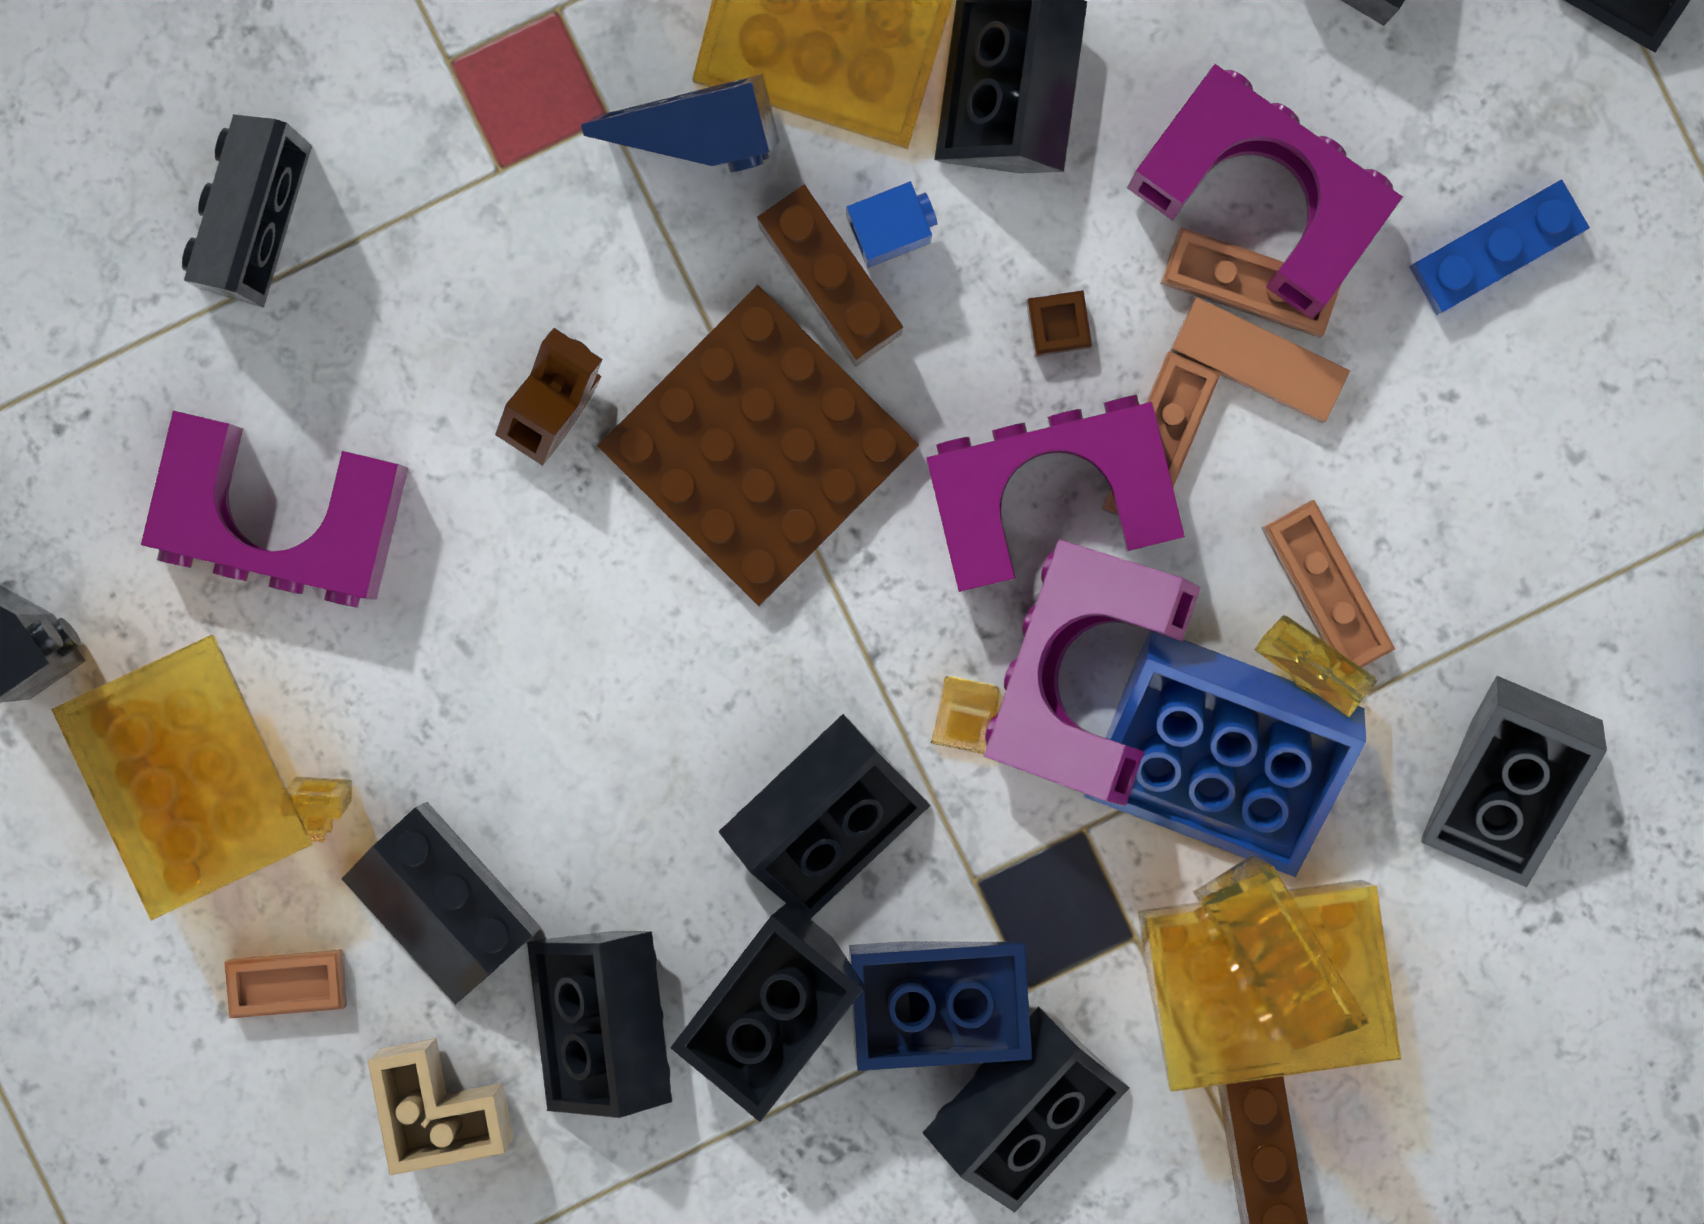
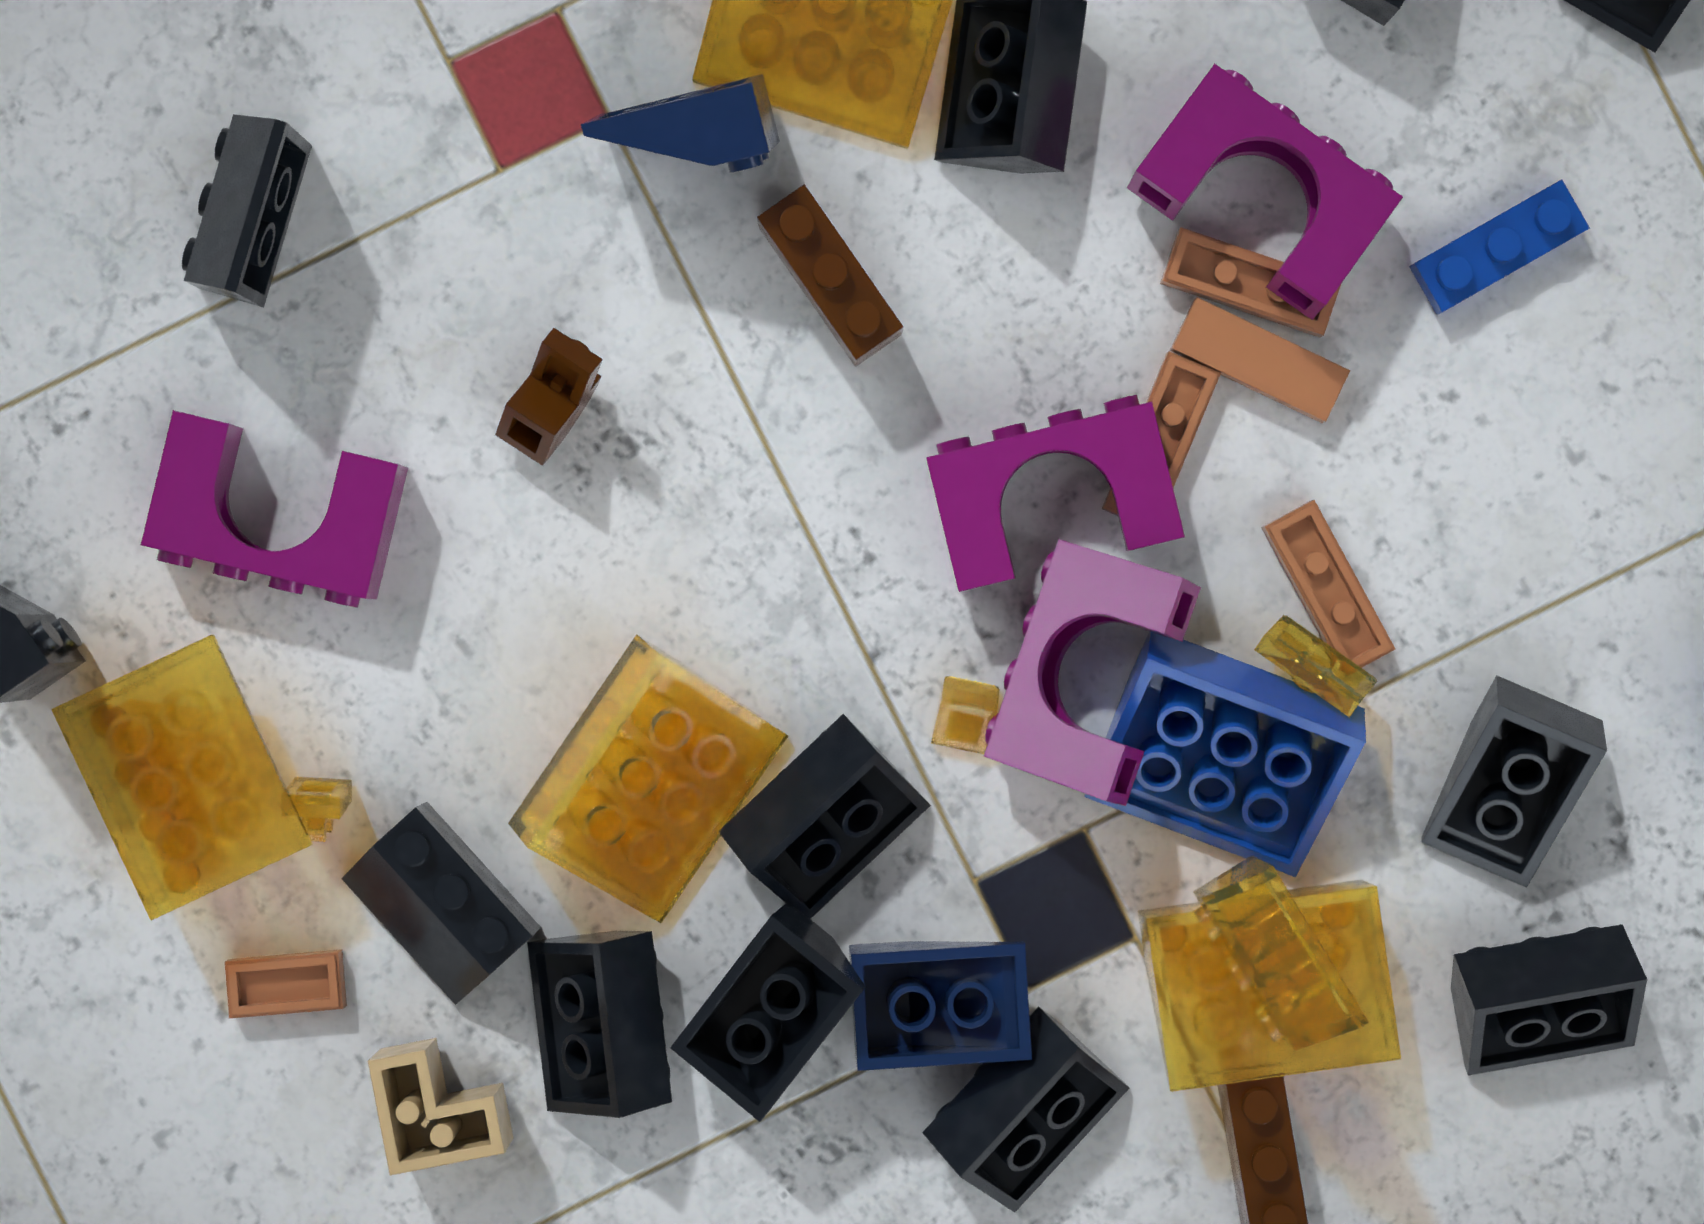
reddish brown plate [597,284,919,607] -> none
blue brick [846,181,938,269] -> none
reddish brown tile [1026,290,1092,357] -> none
none -> clear yellow slope [508,634,788,923]
none -> black slope [1451,924,1647,1076]

